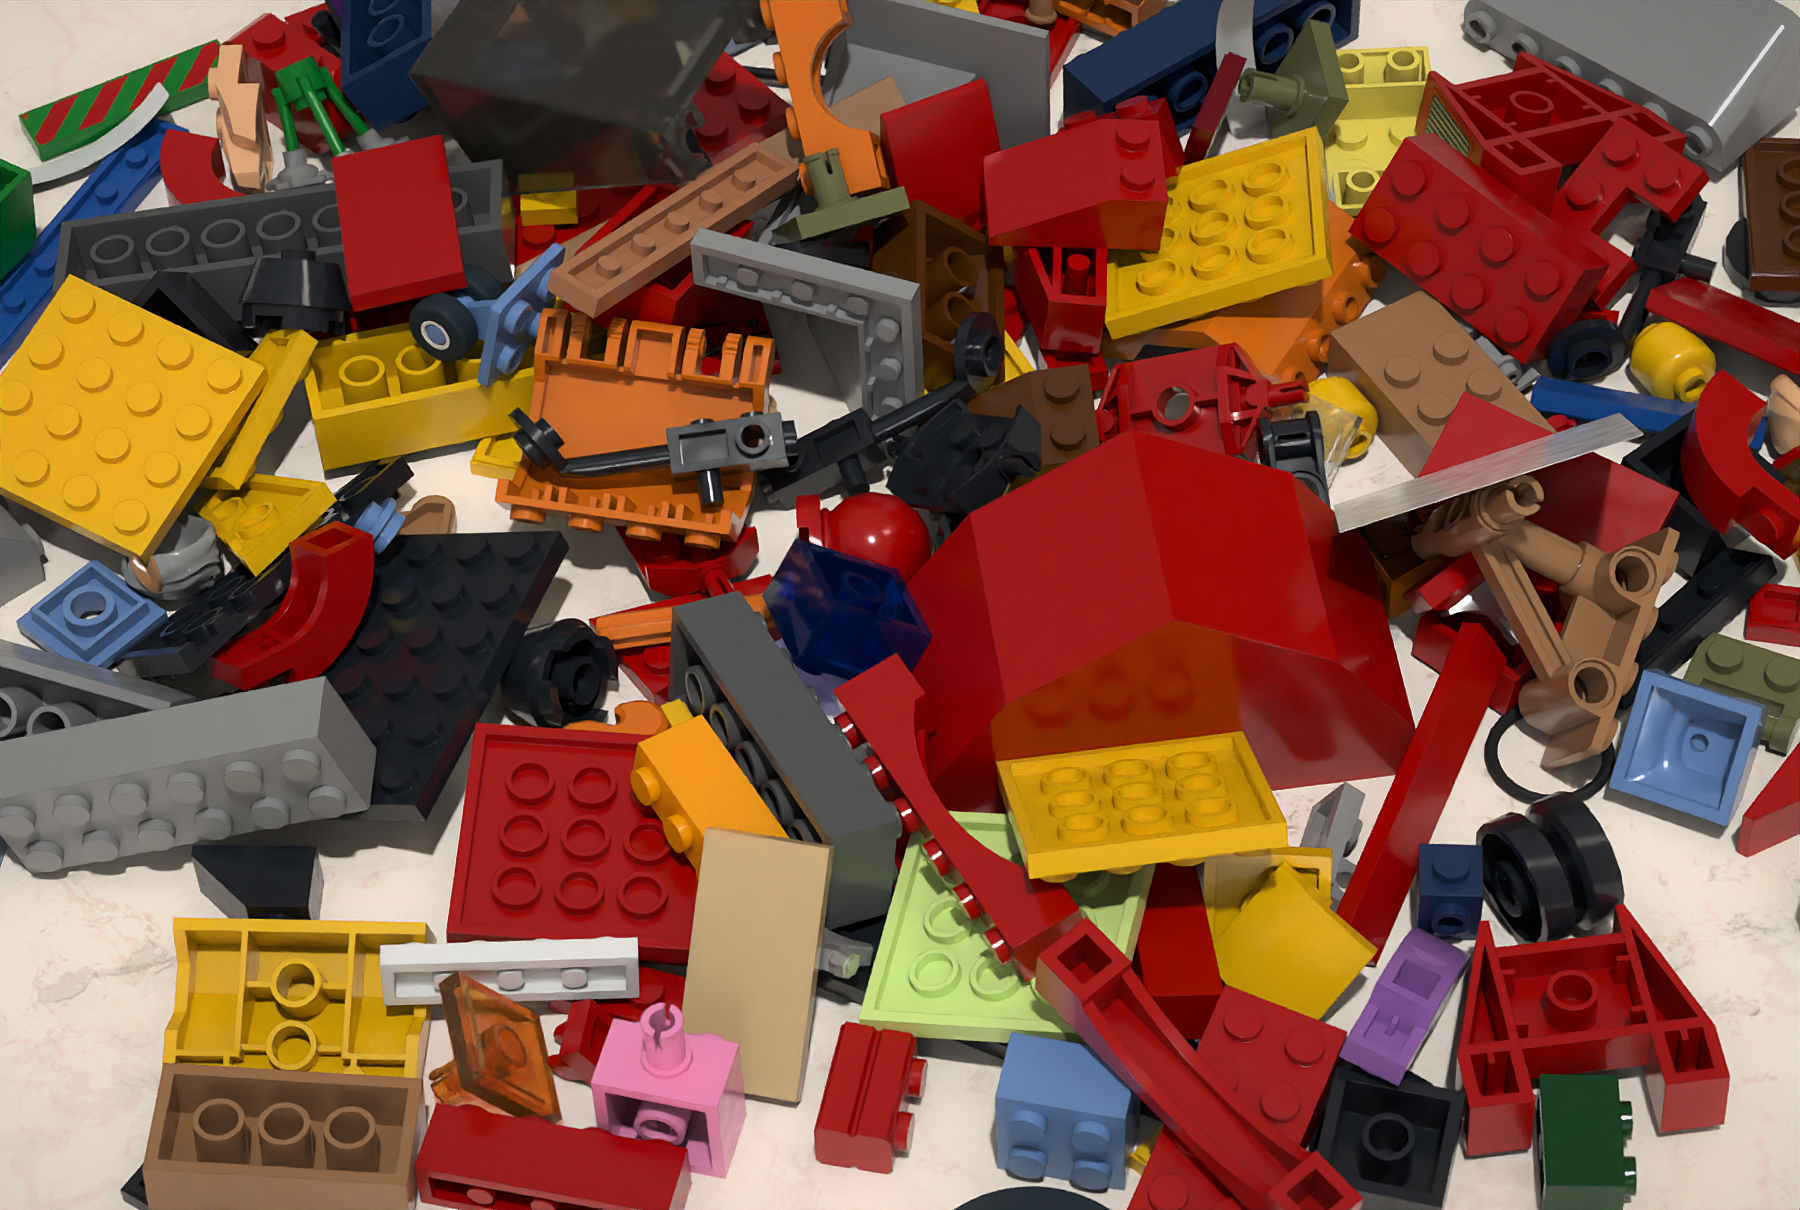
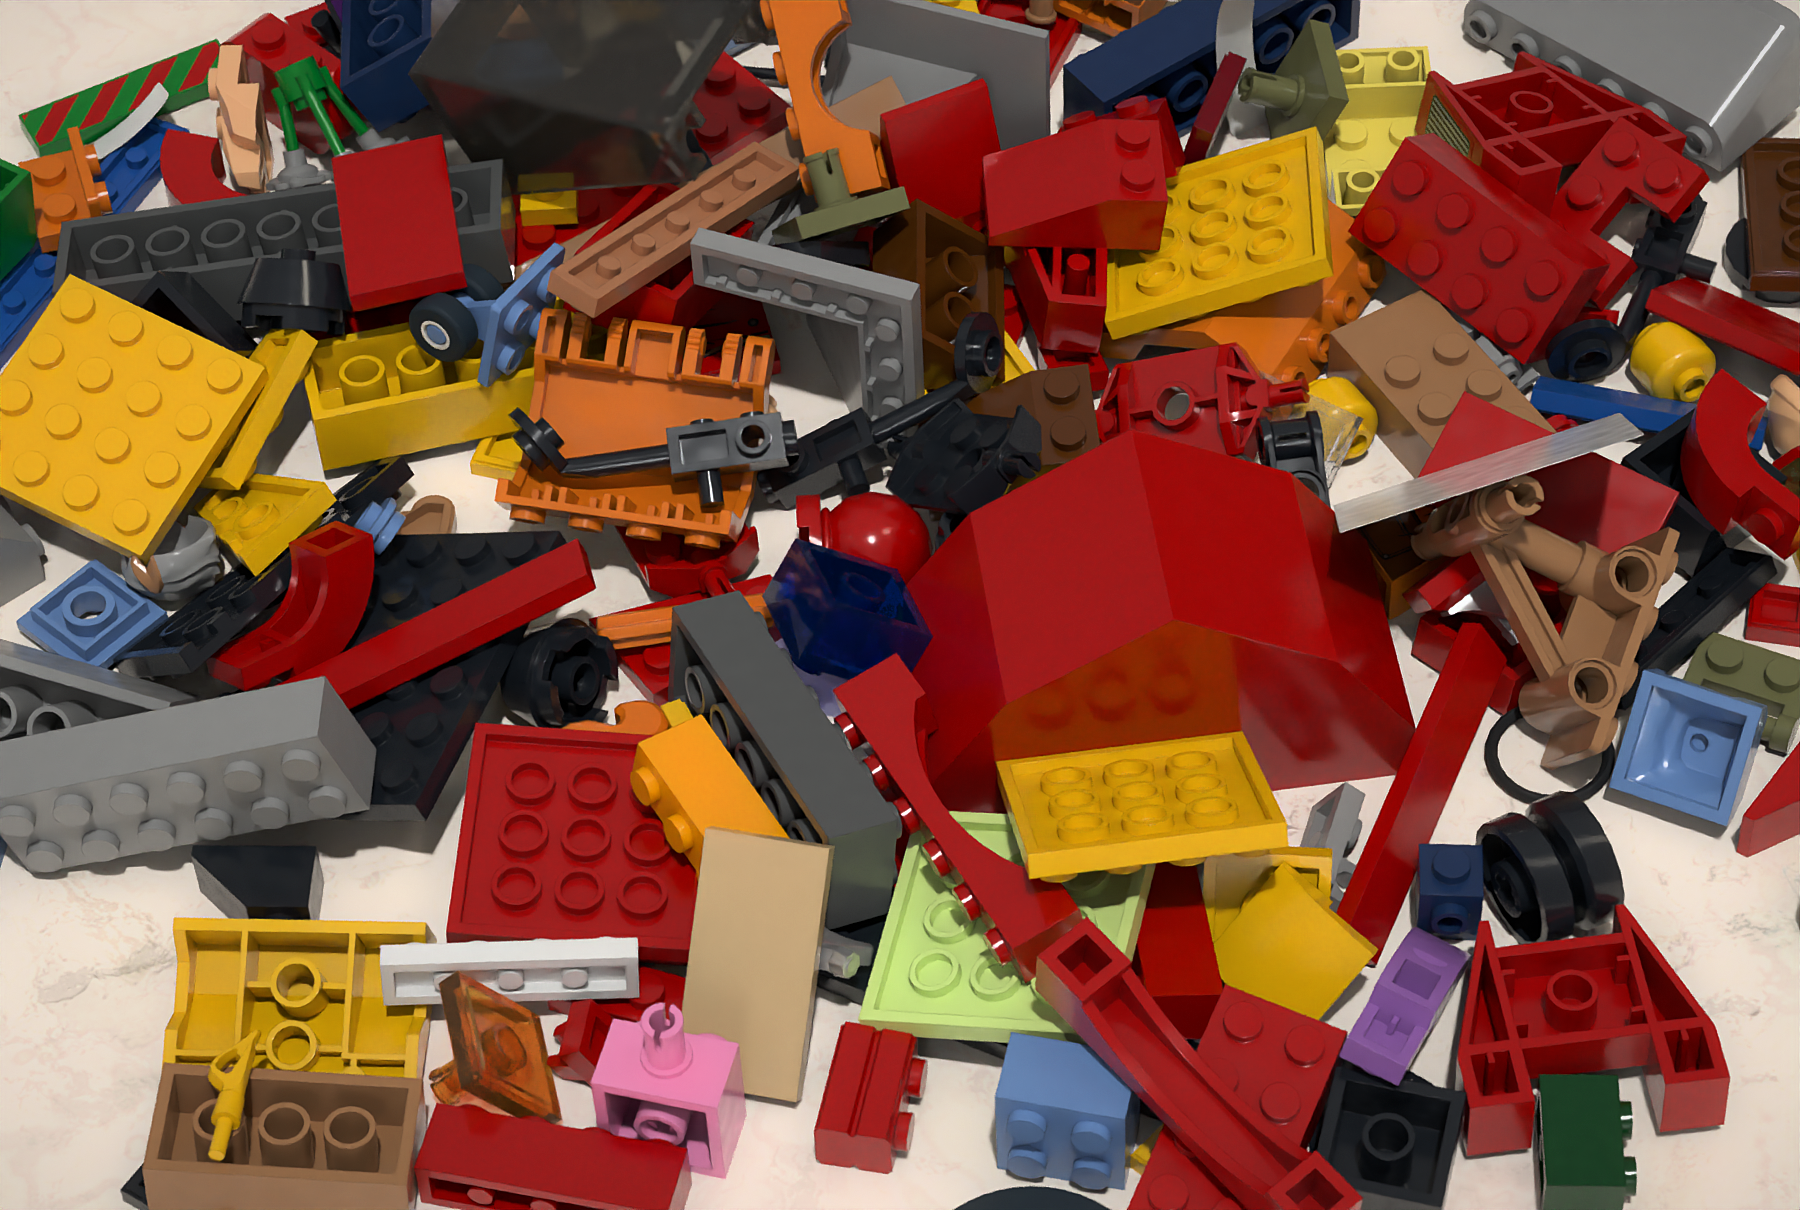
none -> orange bracket [18,126,113,254]
none -> yellow hand [208,1030,261,1161]
none -> red tile [275,538,596,710]

